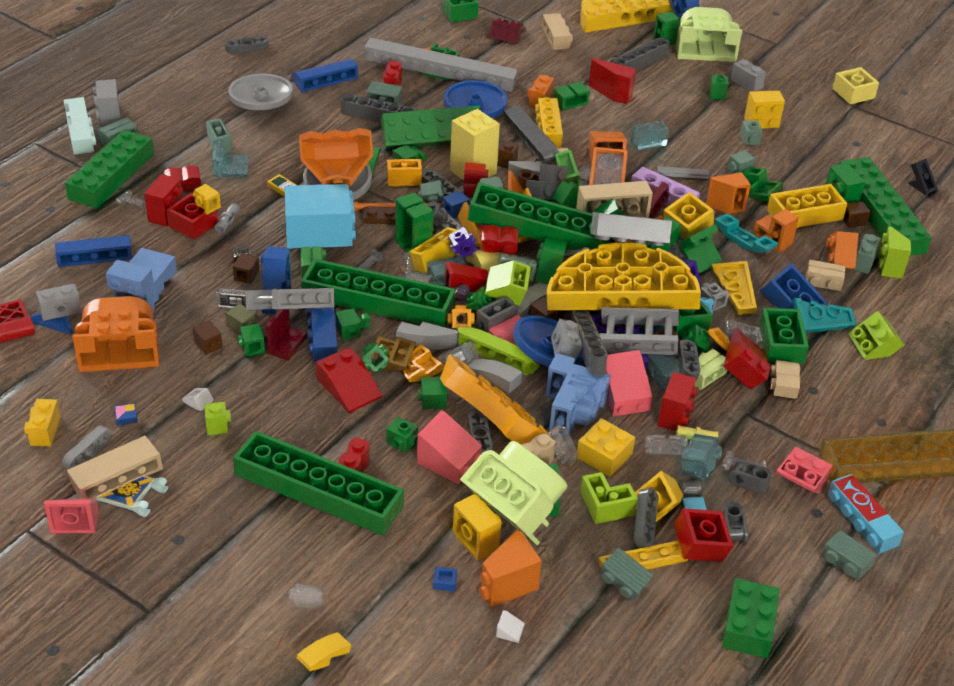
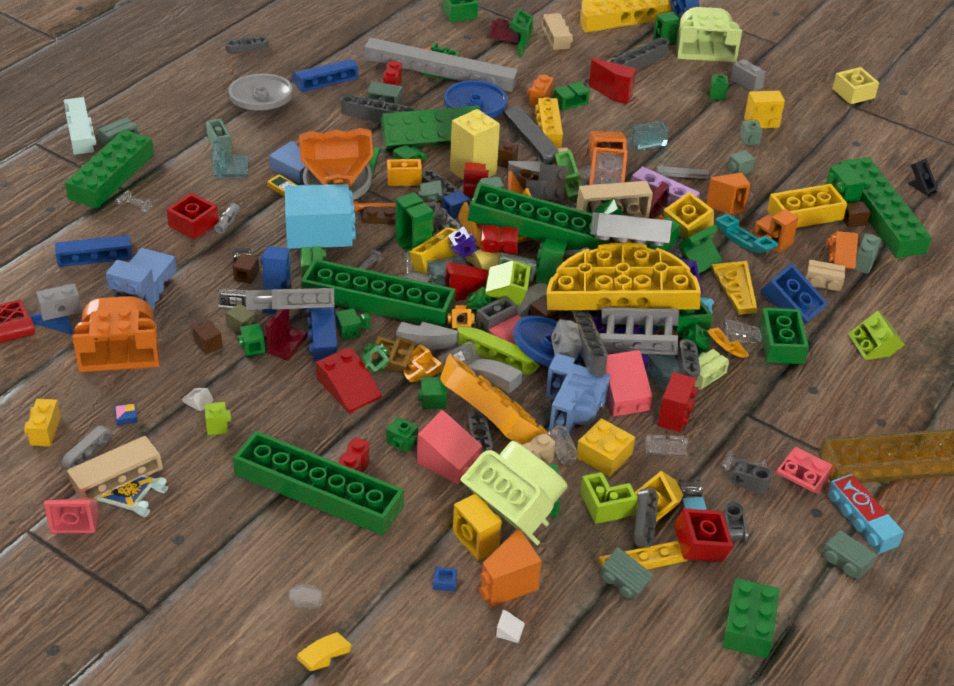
light grey brick [93,79,121,126] -> none
red brick [144,174,183,227] -> none
red brick [164,165,202,191] -> none
yellow brick [193,184,221,215] -> none
plate [454,284,470,300] -> none
green brick [552,180,579,208] -> none
light yellow pin [676,425,718,444] -> none
clear light blue brick [681,434,722,479] -> none
light grey brick [700,283,729,311] -> none
red slope [723,328,771,390] -> none
green slope [737,167,783,202] -> none
tan brick [770,360,800,399] -> none
teal wing [793,298,857,333] -> none
lime slope [878,227,911,279] -> none
none -> medium blue slope [269,141,306,184]
none -> green plate [509,8,534,57]

